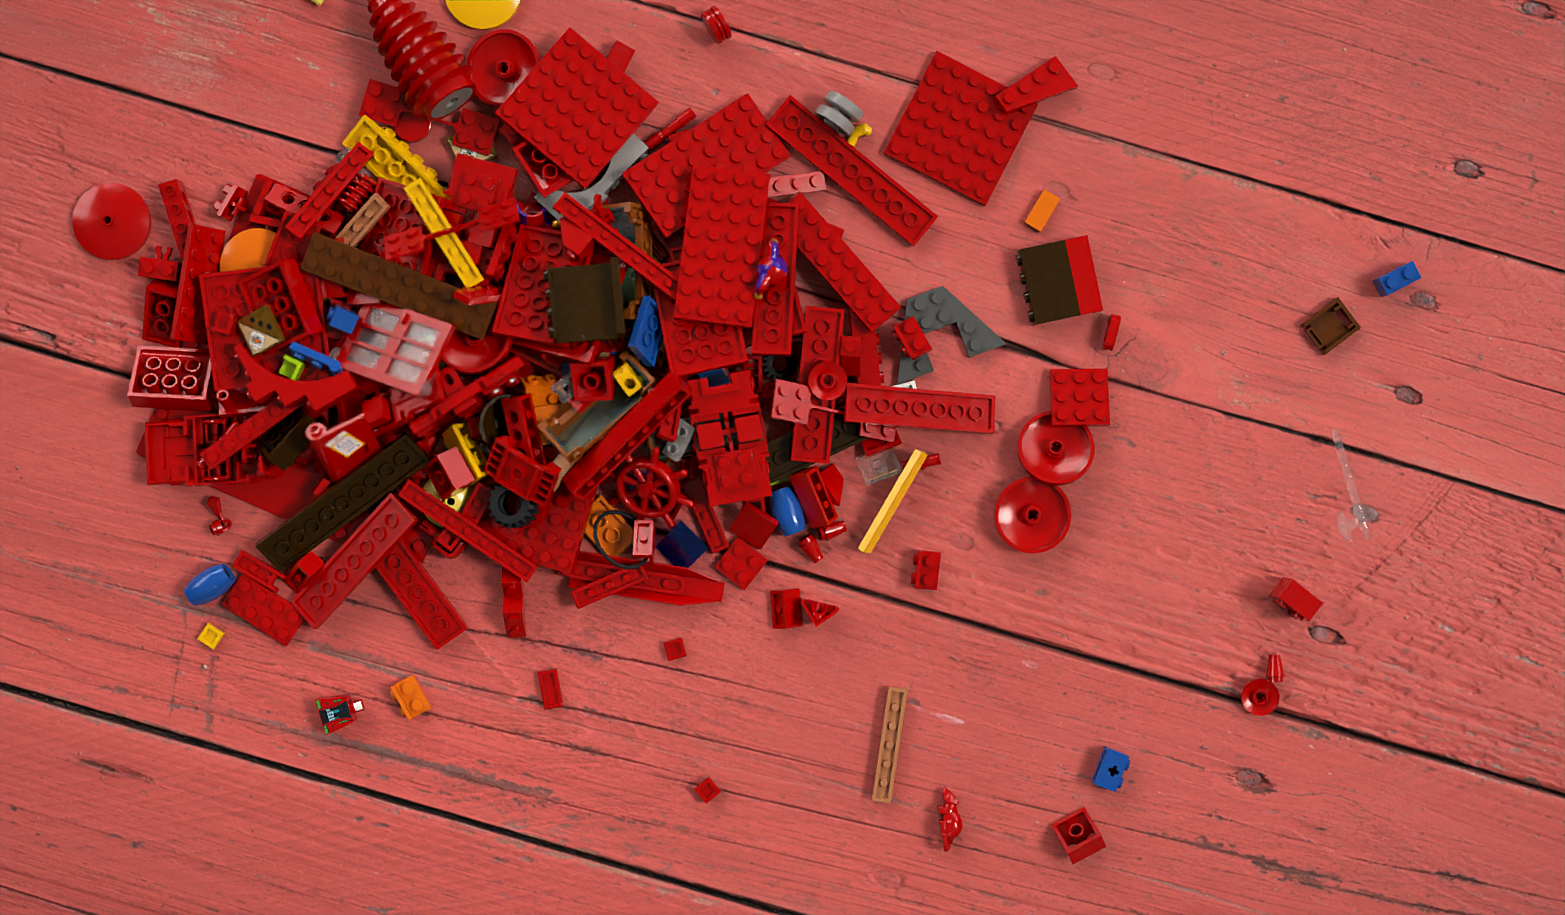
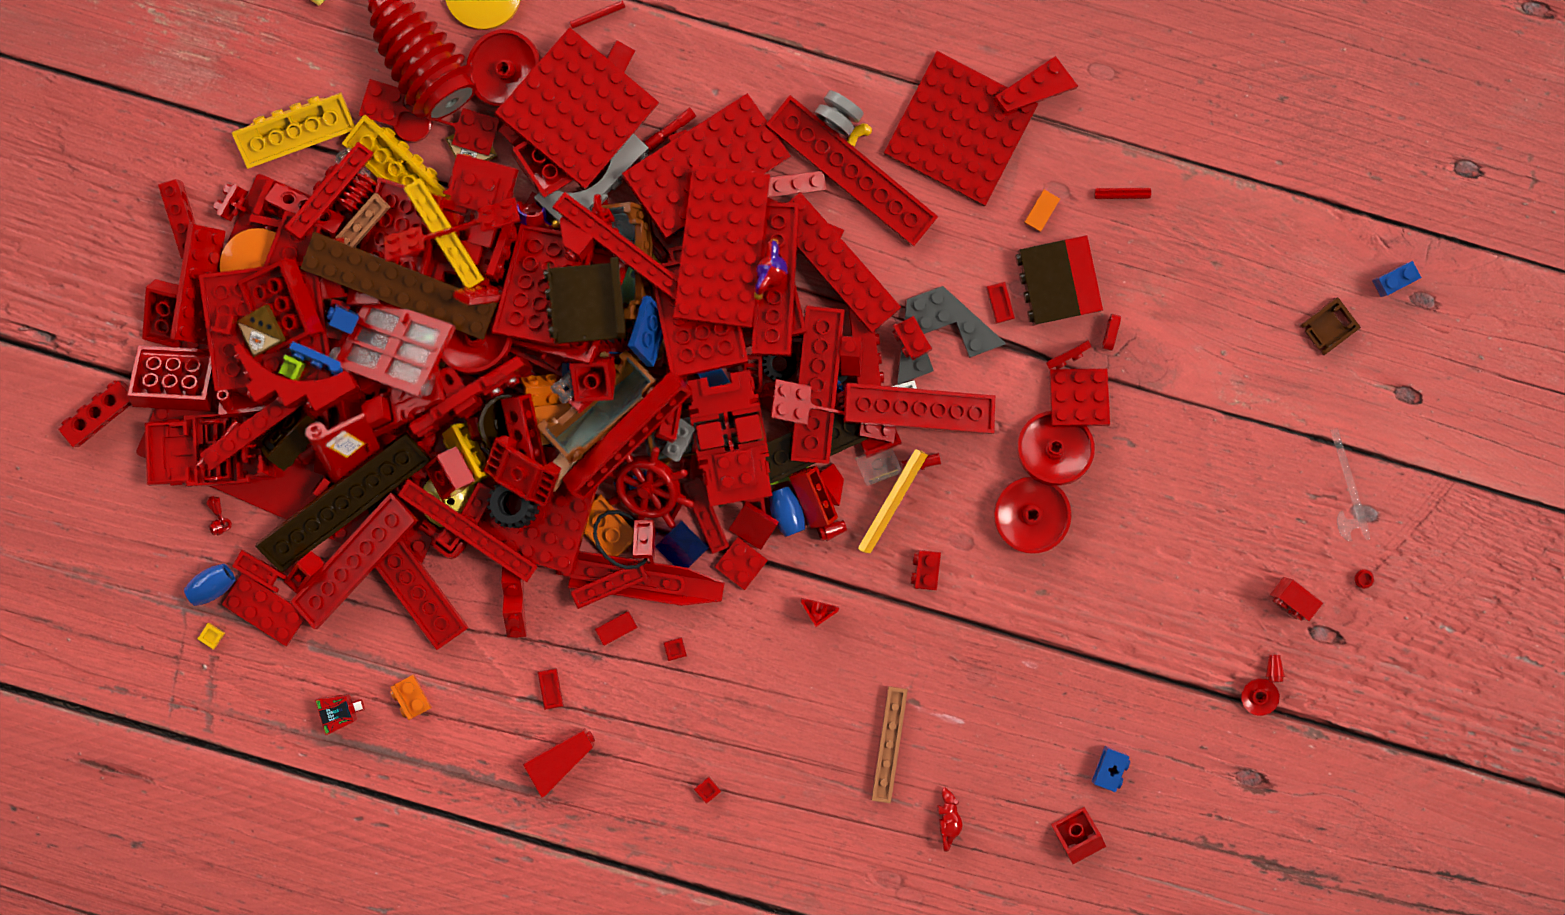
red dish [72,183,152,260] -> none
red brick [138,245,182,283] -> none
yellow leg [613,363,644,396] -> none
red head [701,6,732,44] -> none
red panel [770,588,803,629] -> none
red cone [798,533,823,563] -> none
red dish [808,361,847,400] -> none
none -> red brick [58,380,131,447]
none -> yellow plate [232,92,355,169]
none -> red slope [523,728,595,798]
none -> red bar [570,1,626,29]
none -> red tile [595,611,638,646]
none -> red tile [986,282,1015,324]
none -> red wing [1046,340,1092,370]
none -> red axle [1094,188,1152,199]
none -> red plate [1354,569,1374,589]

